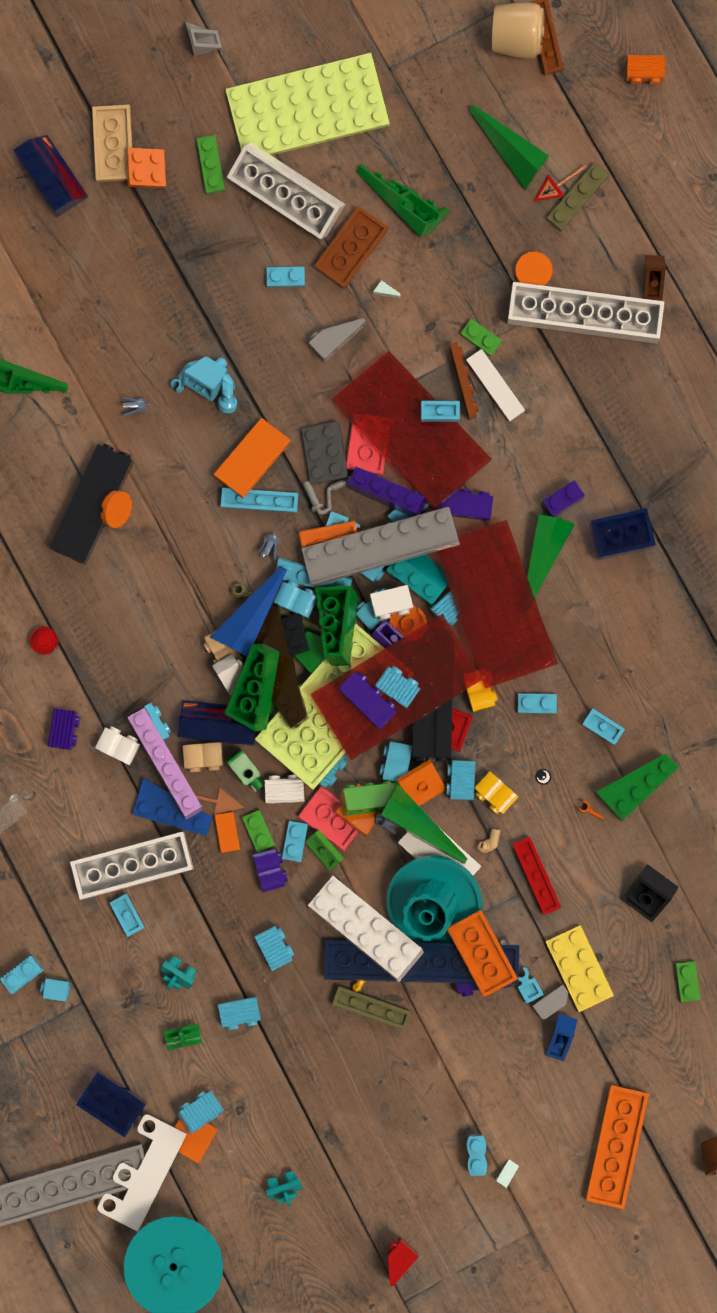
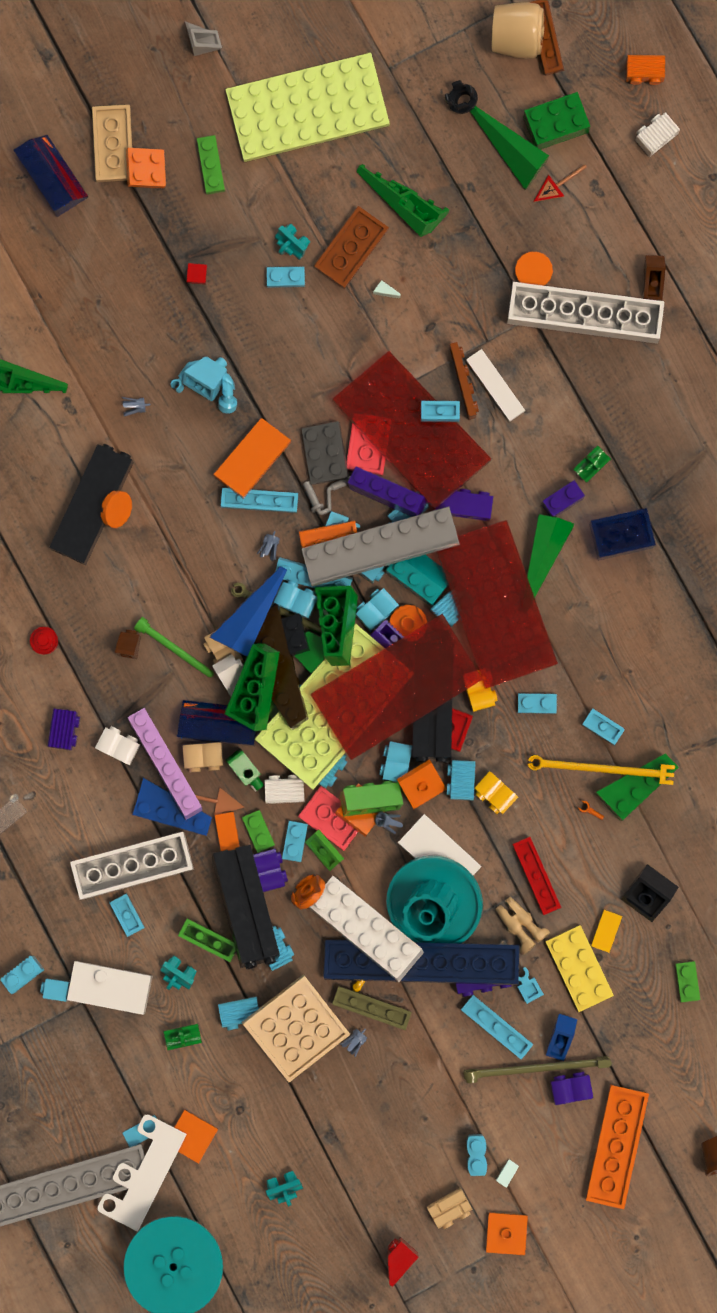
clear blue brick [76,1071,148,1137] -> none
medium azure plate [144,703,171,741] -> none
medium azure brick [177,1091,224,1135] -> none
white brick [227,142,345,239] -> none
light grey slope [309,318,366,363] -> none
dark purple brick [338,672,396,730] -> none
white brick [369,585,413,621] -> none
medium azure brick [375,666,420,708] -> none
green wedge [380,784,468,864] -> none
orange tile [447,910,518,997] -> none
bright green plate [460,318,502,357] -> none
tan arm [478,829,501,853] -> none
light grey piece [532,984,568,1019] -> none
black sticker [535,769,551,785] -> none
olive plate [546,162,610,232] -> none
none -> white brick [67,961,153,1015]
none -> reddish brown slope [115,629,141,659]
none -> medium azure sticker [122,1115,157,1147]
none -> bright green piece [134,617,214,677]
none -> bright green brick [178,918,236,962]
none -> red tile [186,263,207,285]
none -> black brick [212,845,280,969]
none -> tan plate [242,974,350,1082]
none -> teal hips [275,224,310,260]
none -> orange tile [291,875,325,910]
none -> sand blue piece [340,1028,367,1057]
none -> tan brick [427,1187,473,1230]
none -> black piece [445,80,478,114]
none -> medium azure plate [461,995,533,1060]
none -> olive hinge [463,1056,612,1083]
none -> orange plate [486,1212,528,1255]
none -> tan piece [495,897,550,955]
none -> green brick [523,92,591,150]
none -> yellow hinge [528,755,675,785]
none -> dark purple brick [550,1071,594,1105]
none -> green hips [573,446,611,483]
none -> yellow tile [591,910,622,953]
none -> white brick [635,112,680,157]

